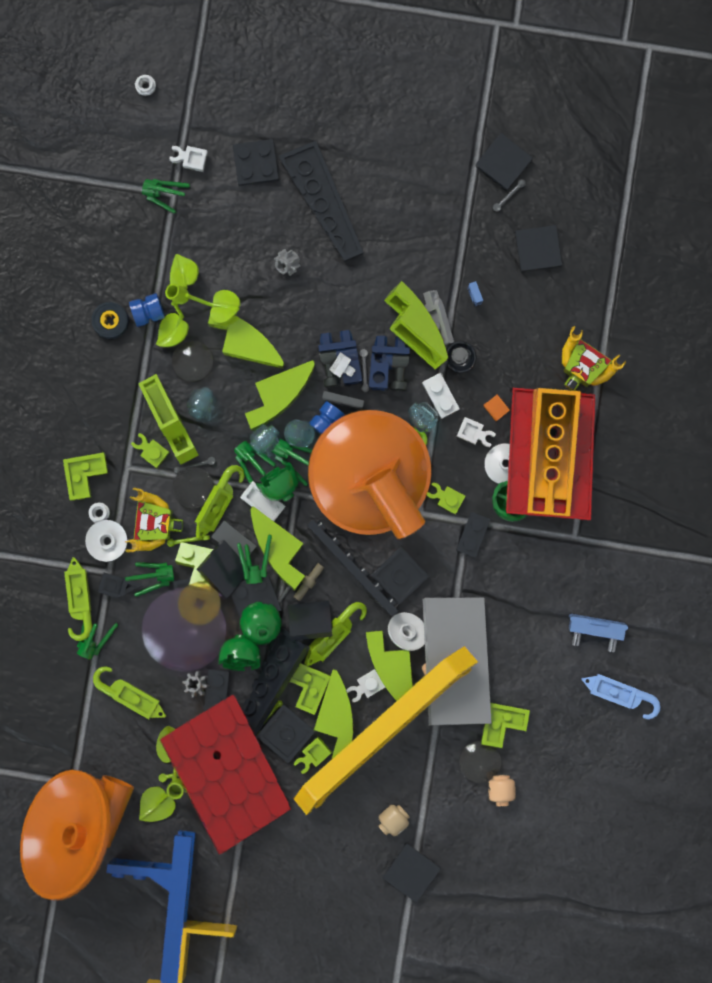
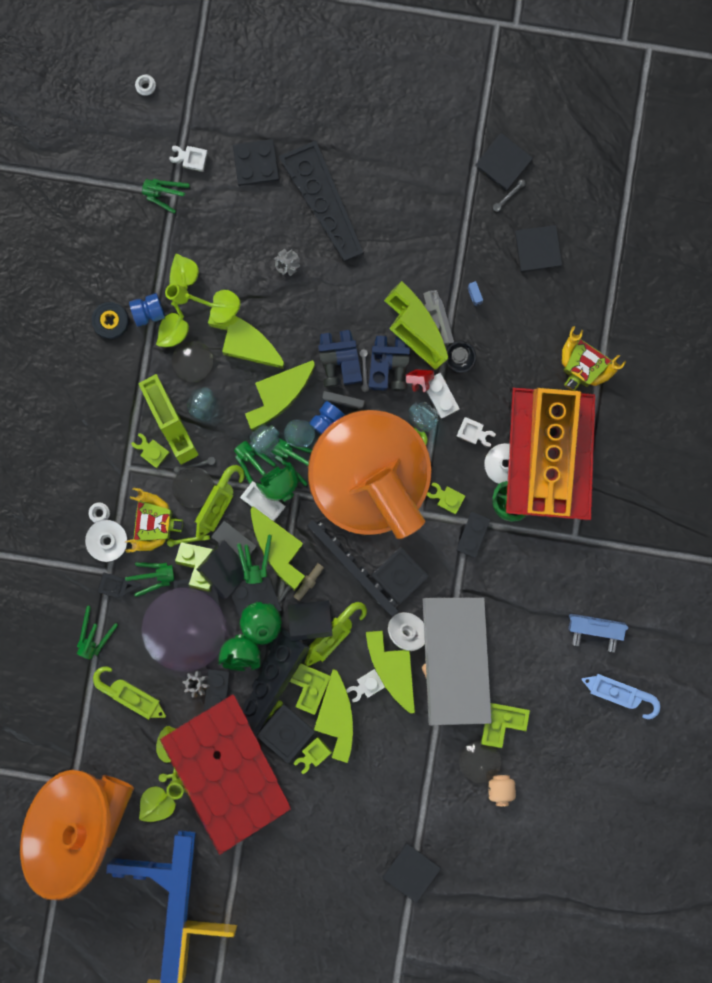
lime plate [63,453,108,501] -> none
lime plate [64,557,92,641] -> none
clear yellow plate [178,582,221,625] -> none
yellow piece [294,646,478,815] -> none
white tile [330,352,355,377] -> none
tan head [379,805,410,836] -> none
orange piece [483,395,510,421] -> none
none -> red tile [406,369,434,392]

